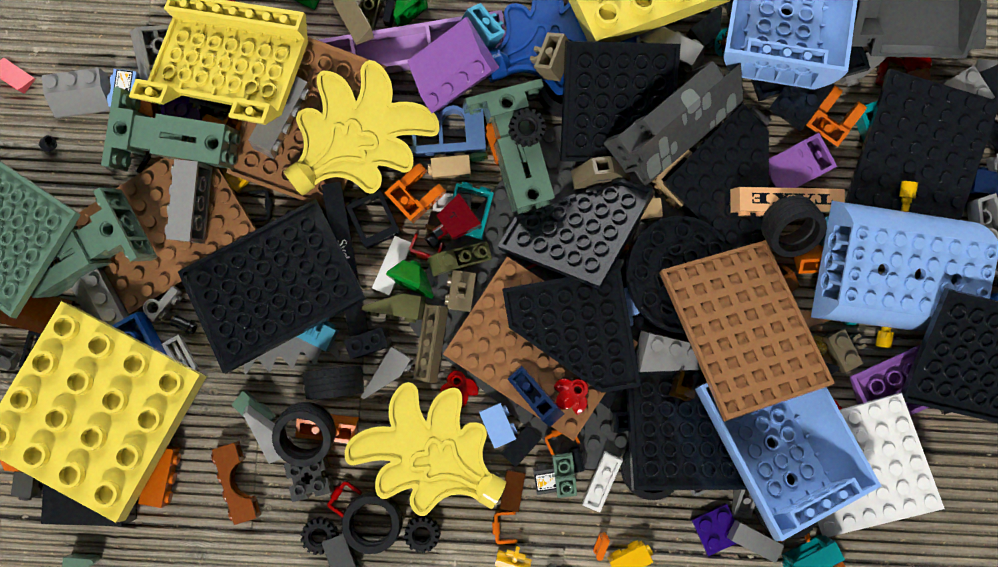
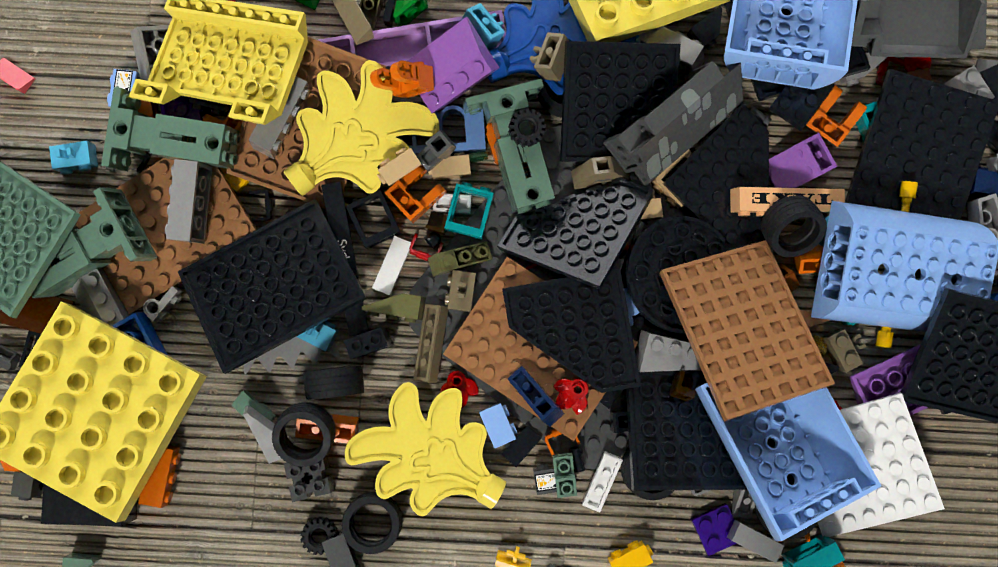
black hinge [38,135,57,152] -> none
light grey slope [42,68,110,118] -> none
white tile [162,335,198,370] -> none
black pin [171,315,198,335] -> none
dark orange arch [211,441,261,525] -> none
red piece [327,481,362,518] -> none
light grey slope [361,347,413,399] -> none
green slope [386,260,434,299] -> none
black tyre [404,515,440,553] -> none
dark red torso [432,194,482,240] -> none
orange piece [492,511,517,544] -> none
reddish brown tile [500,469,525,512] -> none
orange piece [593,532,610,561] -> none
piece [714,28,728,56] -> none
none -> medium azure brick [49,141,98,174]
none -> orange brick [370,60,434,99]
none -> tan brick [377,147,422,186]
none -> dark grey brick [416,130,456,171]

